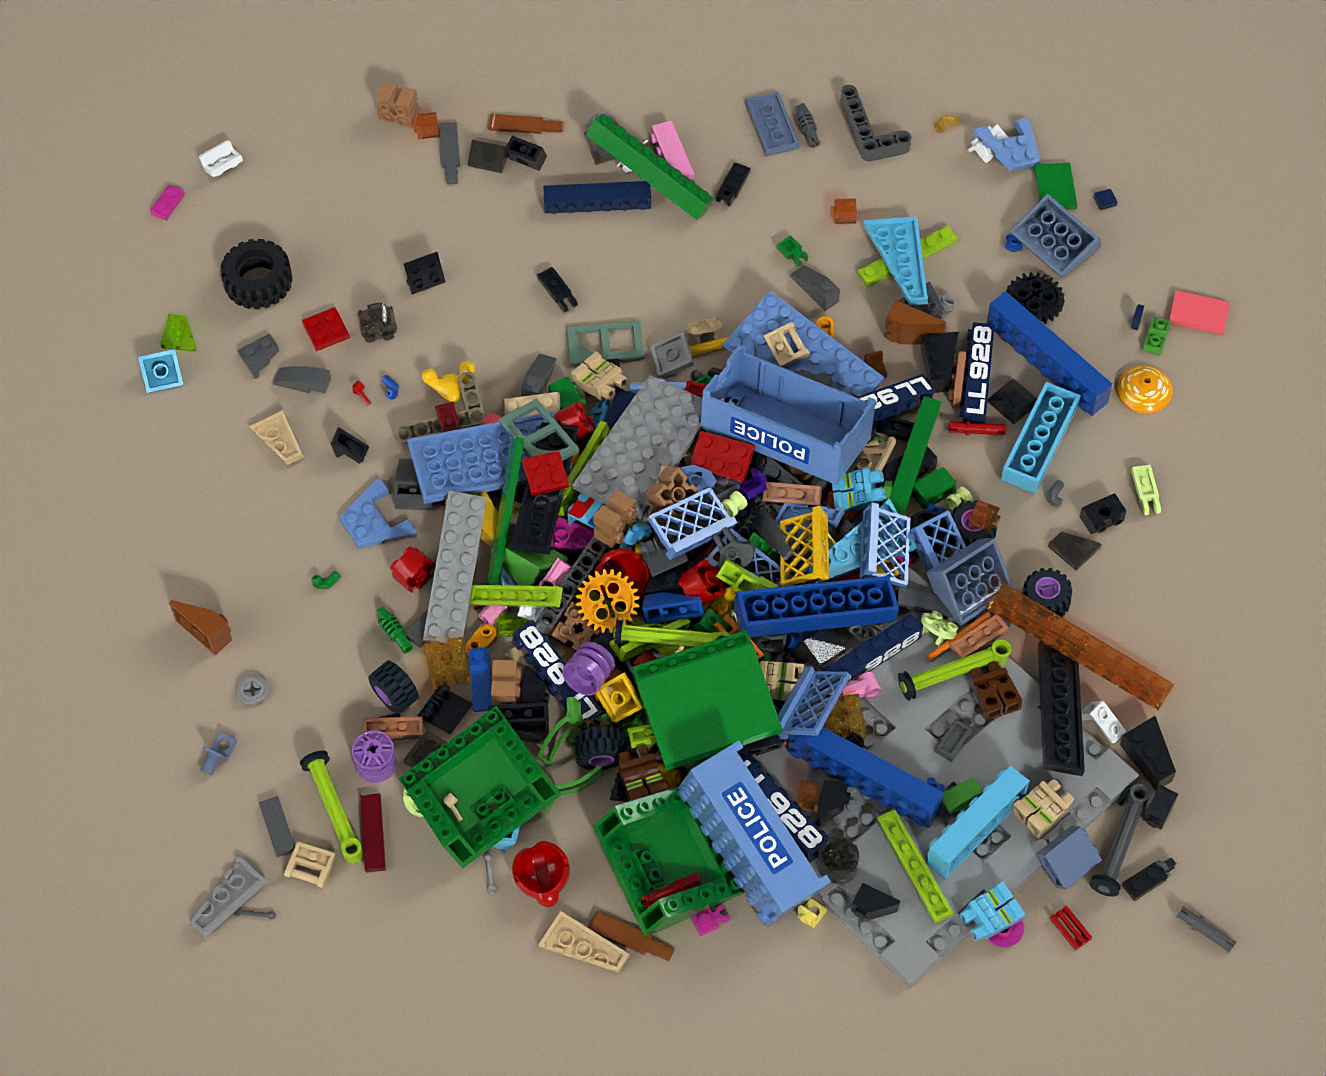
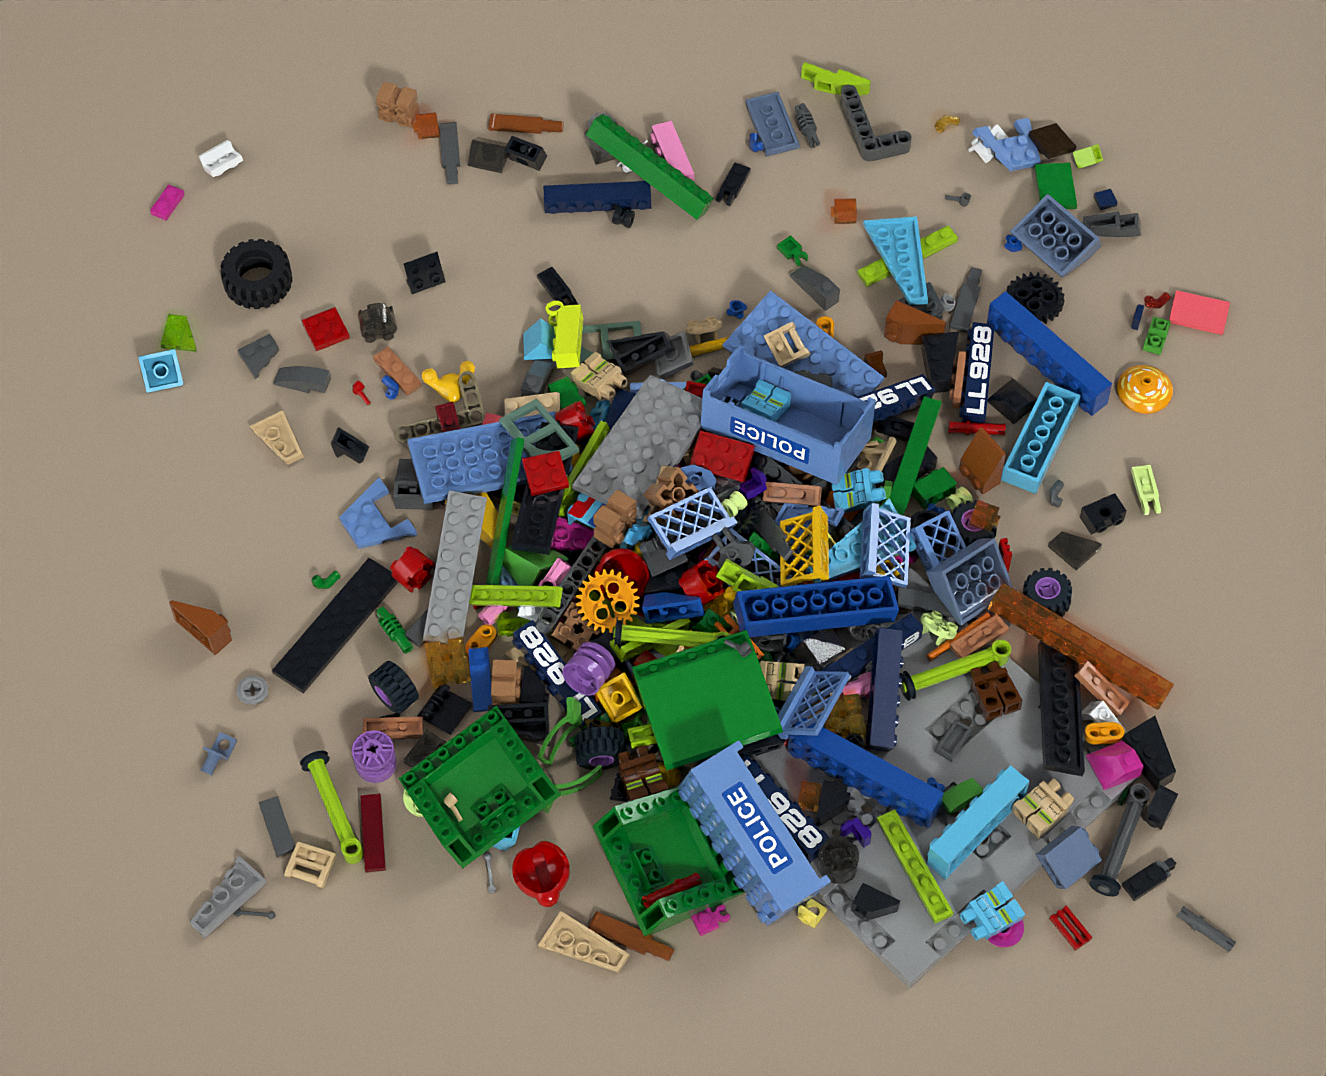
none -> black plate [272,558,398,694]
none -> nougat plate [373,347,422,396]
none -> medium azure slope [523,318,556,360]
none -> neon yellow hinge [545,301,584,369]
none -> black wedge [607,331,676,375]
none -> black wheel [612,206,635,228]
none -> dark grey hand [724,639,752,657]
none -> blue plate [726,300,747,319]
none -> medium azure hips [741,379,791,422]
none -> blue arm [749,133,764,152]
none -> lime slope [801,62,871,95]
none -> dark purple bracket [839,817,872,848]
none -> dark blue brick [865,627,905,752]
none -> dark grey hand [945,192,971,207]
none -> dark grey piece [950,267,982,333]
none -> dark orange slope [959,428,1006,495]
none -> red tile [998,538,1012,573]
none -> dark brown tile [1028,123,1077,159]
none -> lime panel [1073,144,1103,169]
none -> nougat plate [1074,661,1130,718]
none -> dark grey slope [1083,211,1141,237]
none -> light orange plate [1083,722,1124,745]
none -> dark pink slope [1086,741,1143,790]
none -> clear red arm [1144,292,1171,309]

